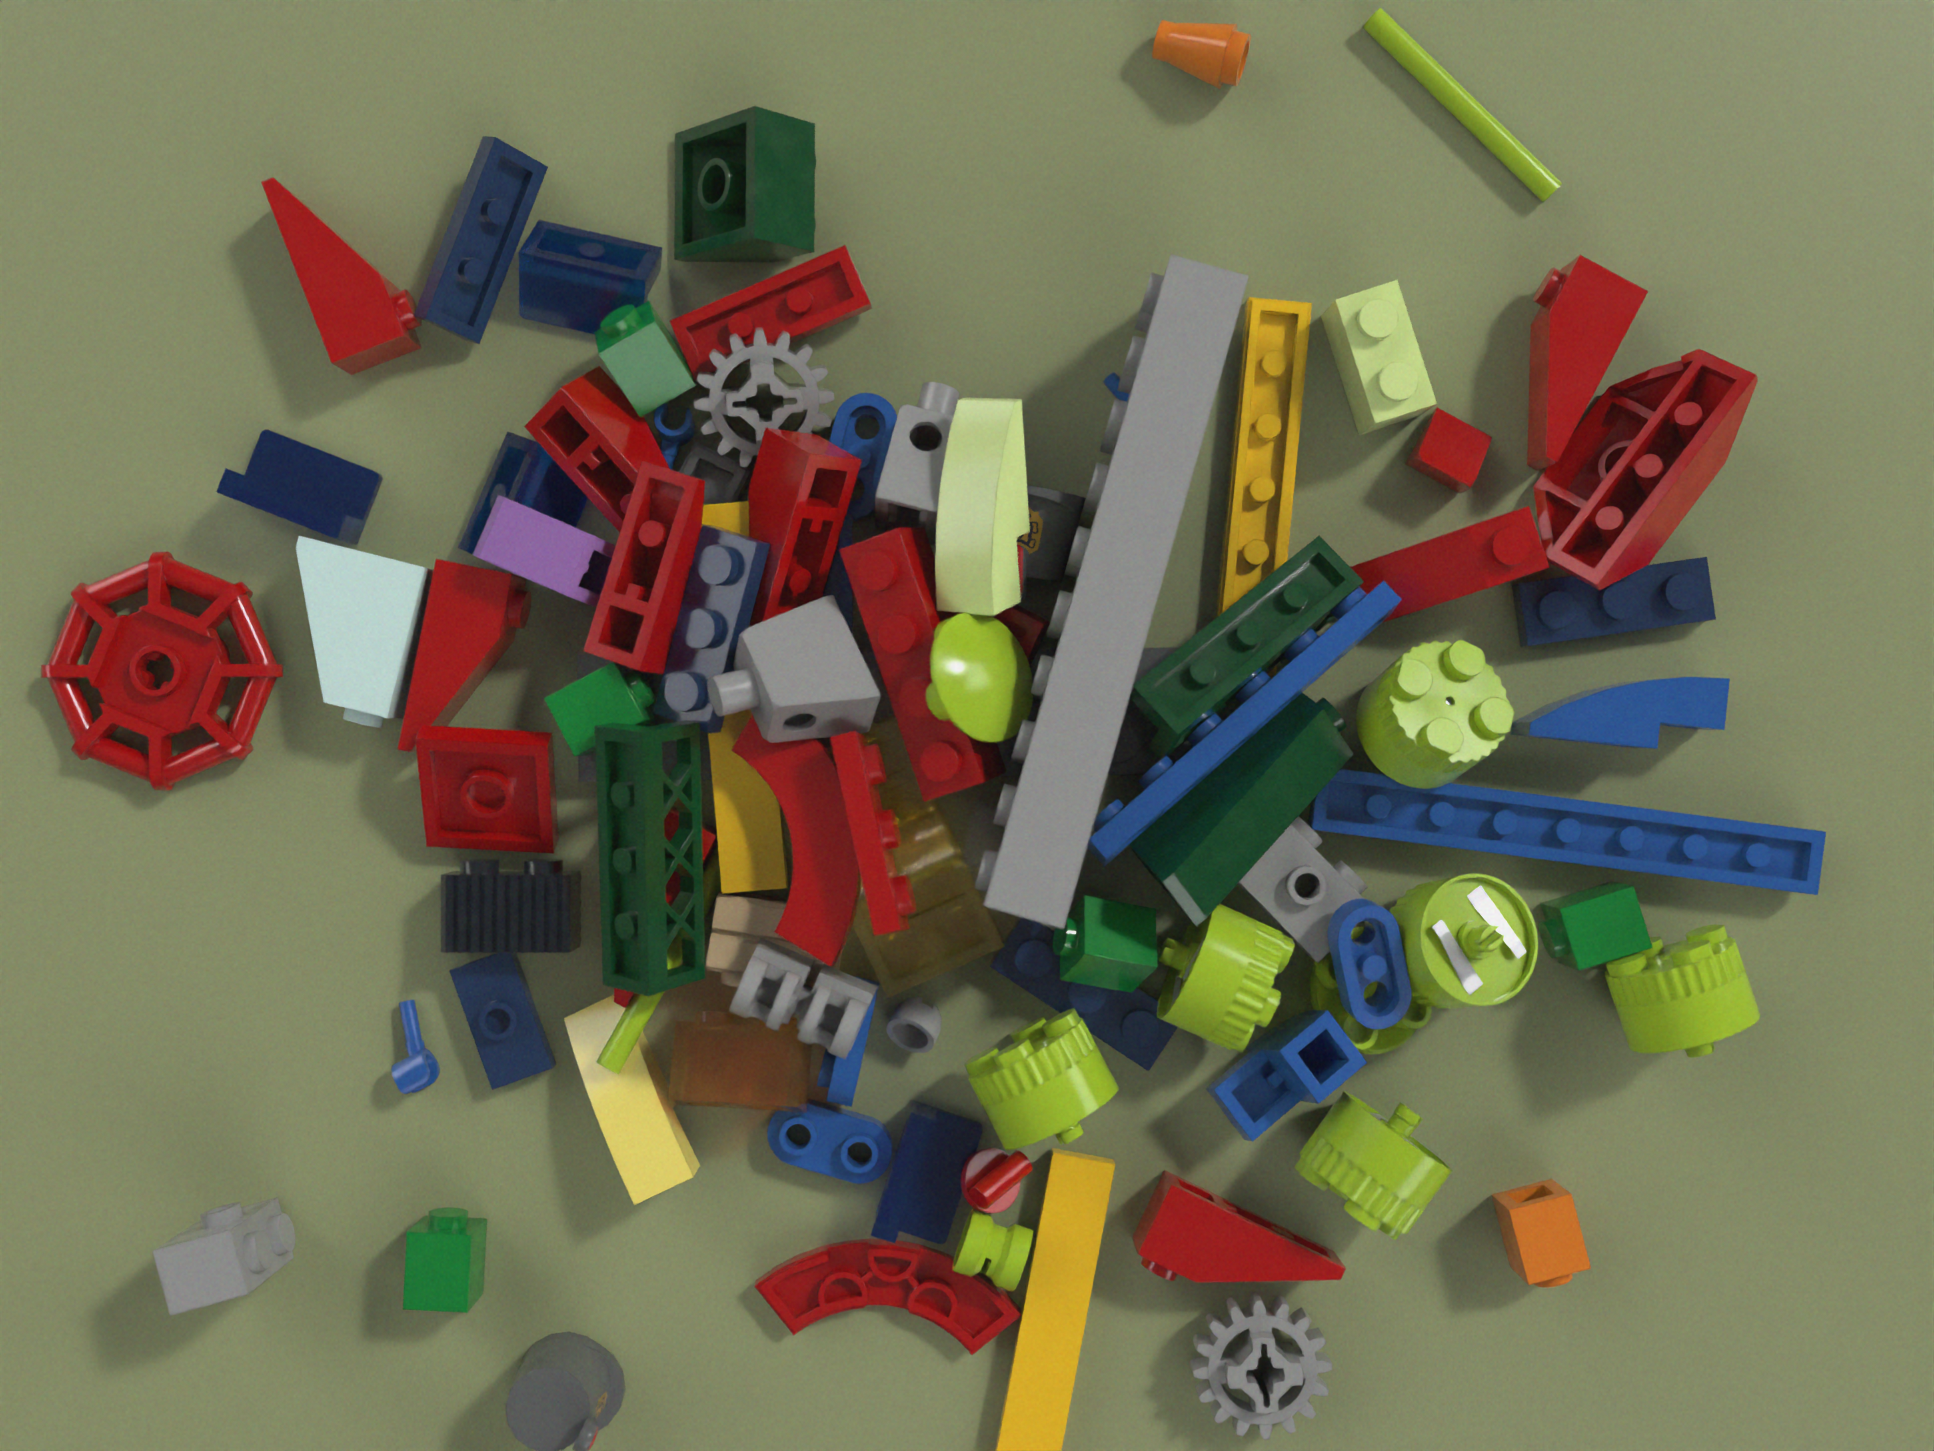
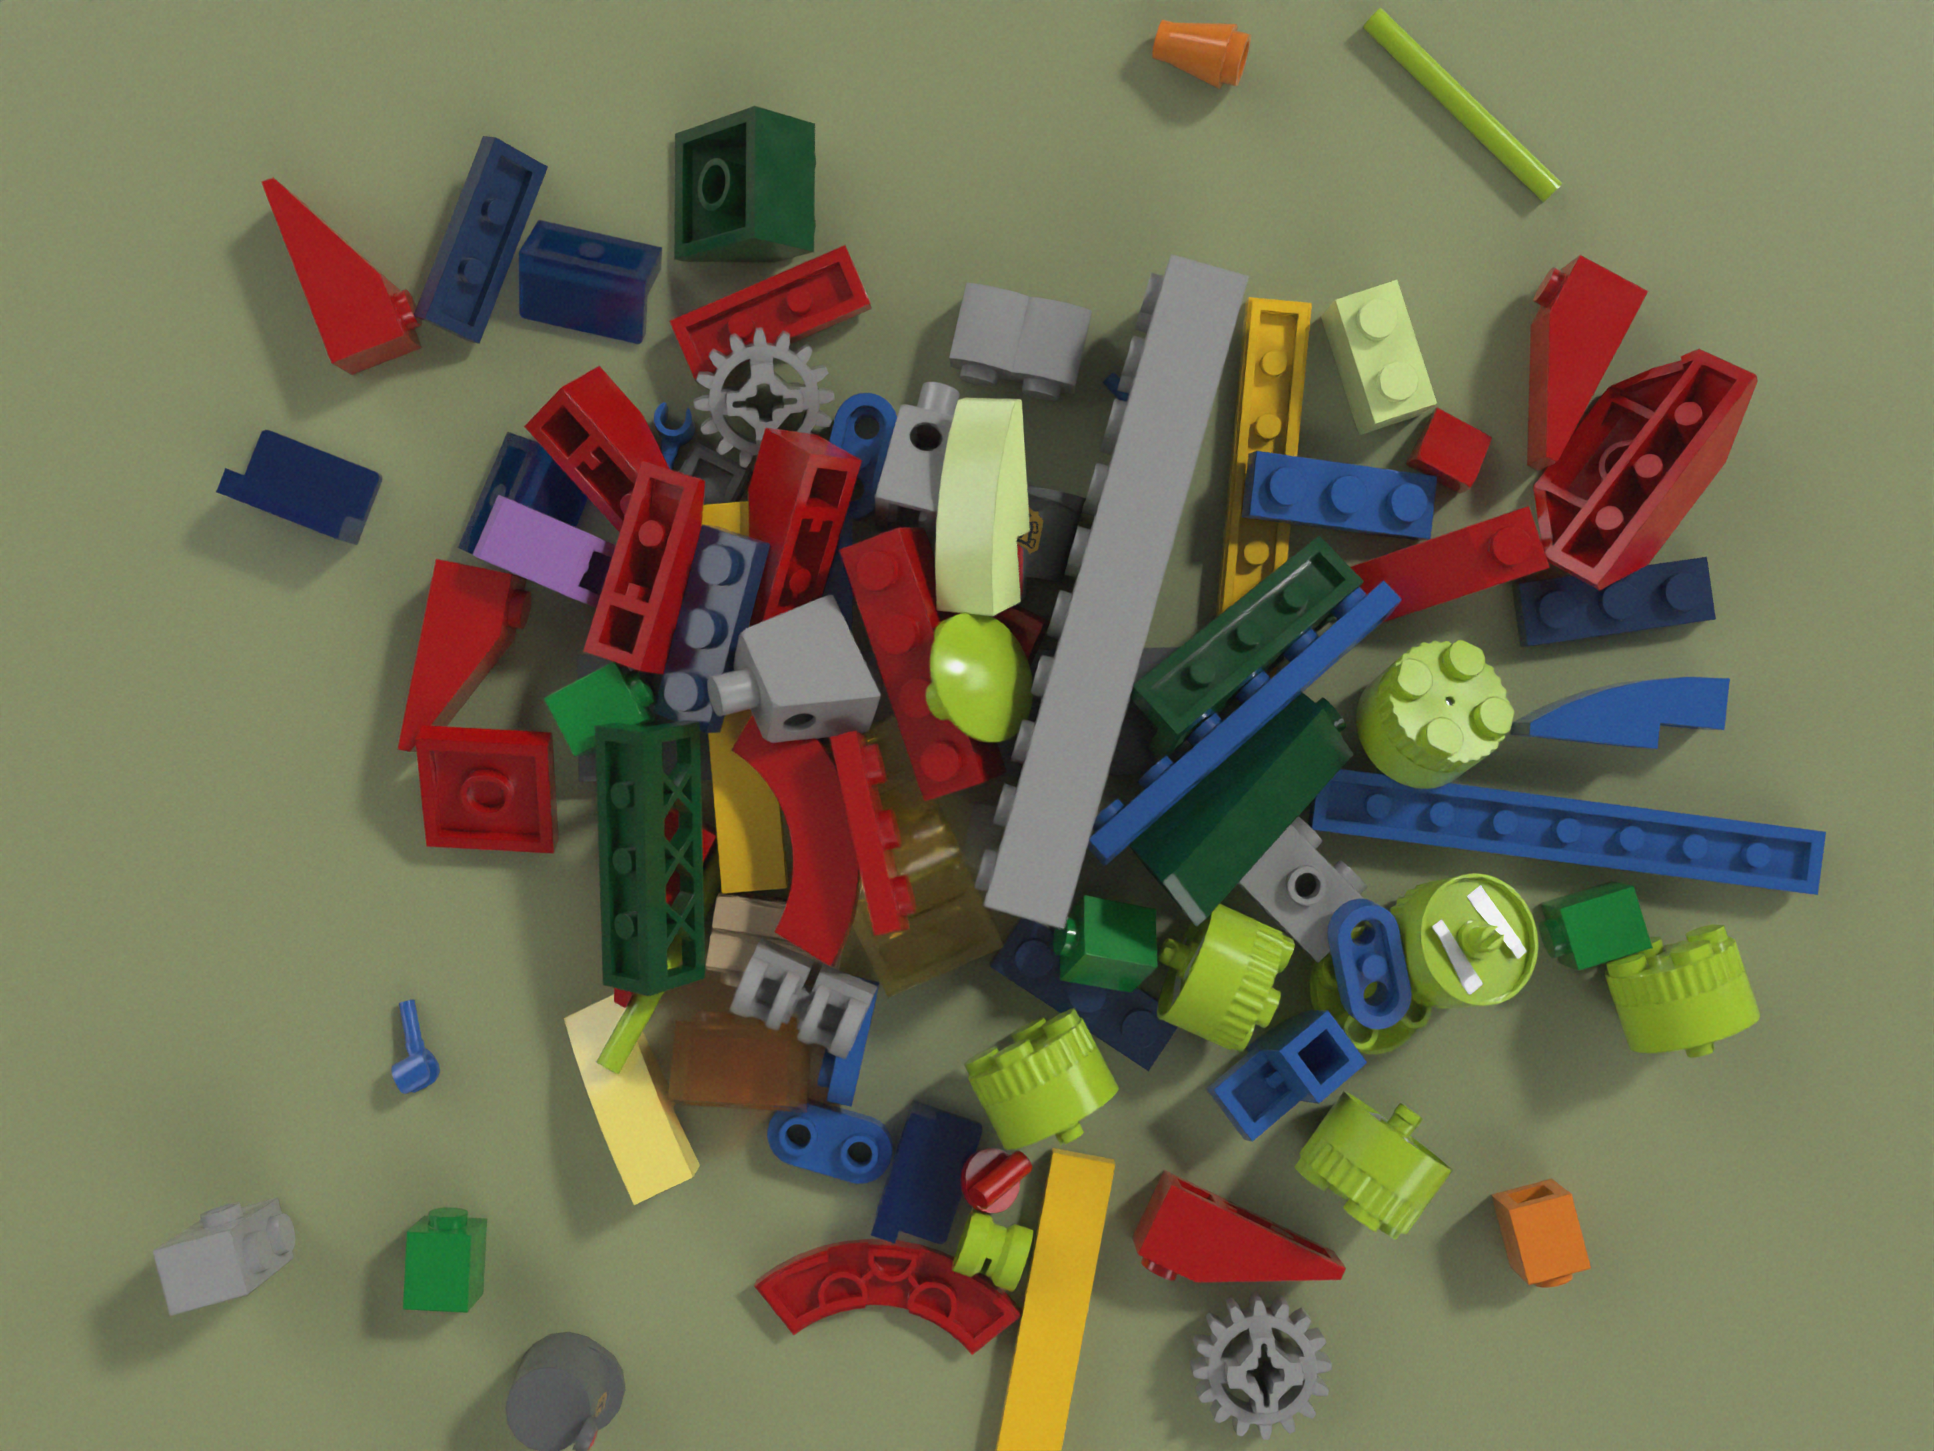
red plate [41,552,283,791] -> none
light aqua slope [296,536,433,728] -> none
black brick [441,859,582,953] -> none
dark blue plate [449,952,557,1090] -> none
green brick [594,301,696,417] -> none
light grey hinge [886,996,942,1053] -> none
none -> light grey brick [949,283,1092,401]
none -> blue plate [1242,451,1437,541]

